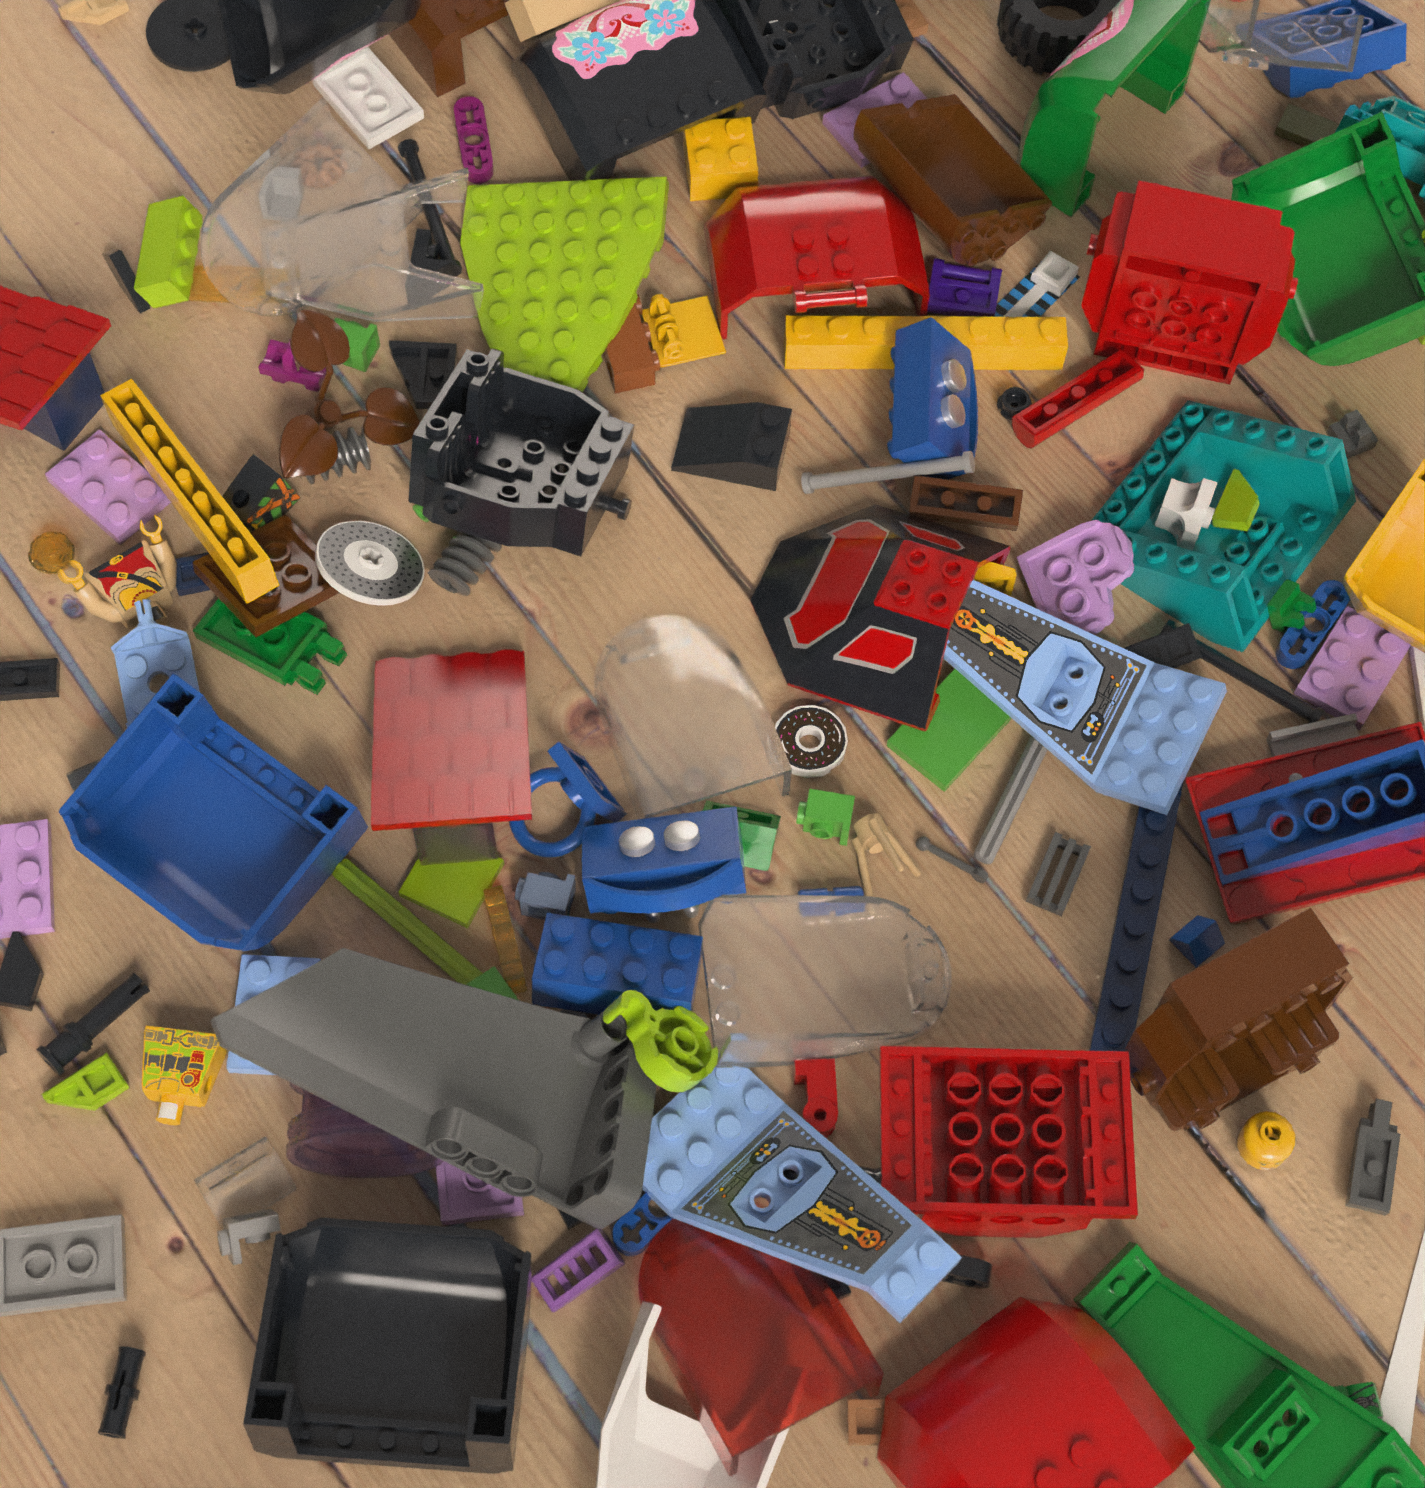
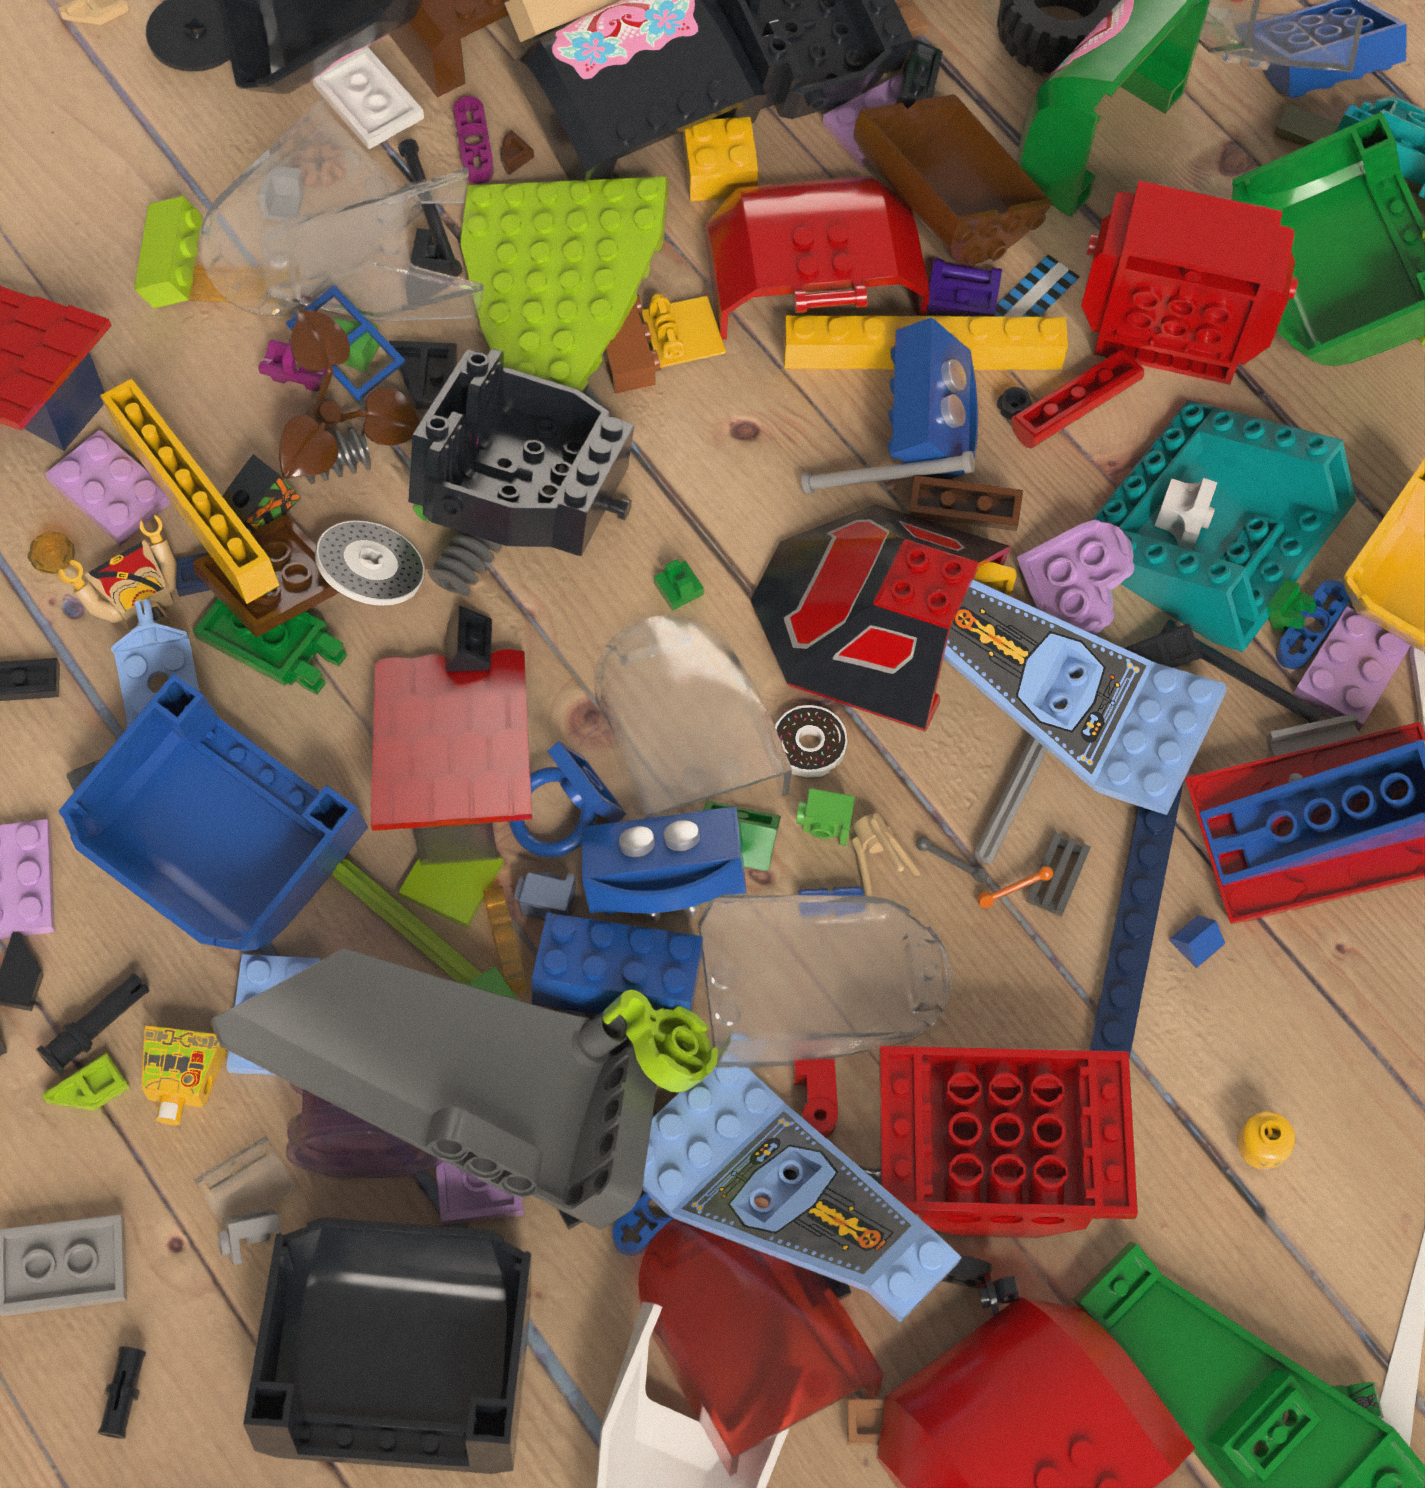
black tile [102,248,151,314] -> none
medium lavender slope [531,1229,625,1313] -> none
black slope [671,402,792,491] -> none
bright green tile [887,669,1012,792] -> none
white tile [1030,251,1079,297] -> none
reddish brown piece [1124,908,1353,1131] -> none
lime tile [1212,469,1260,531] -> none
dark grey tile [1326,410,1378,459] -> none
dark grey hinge [1345,1098,1401,1216] -> none
none -> blue window [286,285,405,401]
none -> black slope [445,606,492,672]
none -> reddish brown tile [501,130,534,175]
none -> green tile [654,559,704,611]
none -> black tile [896,39,943,109]
none -> orange hinge [977,866,1053,909]
none -> black plate [977,1272,1019,1316]

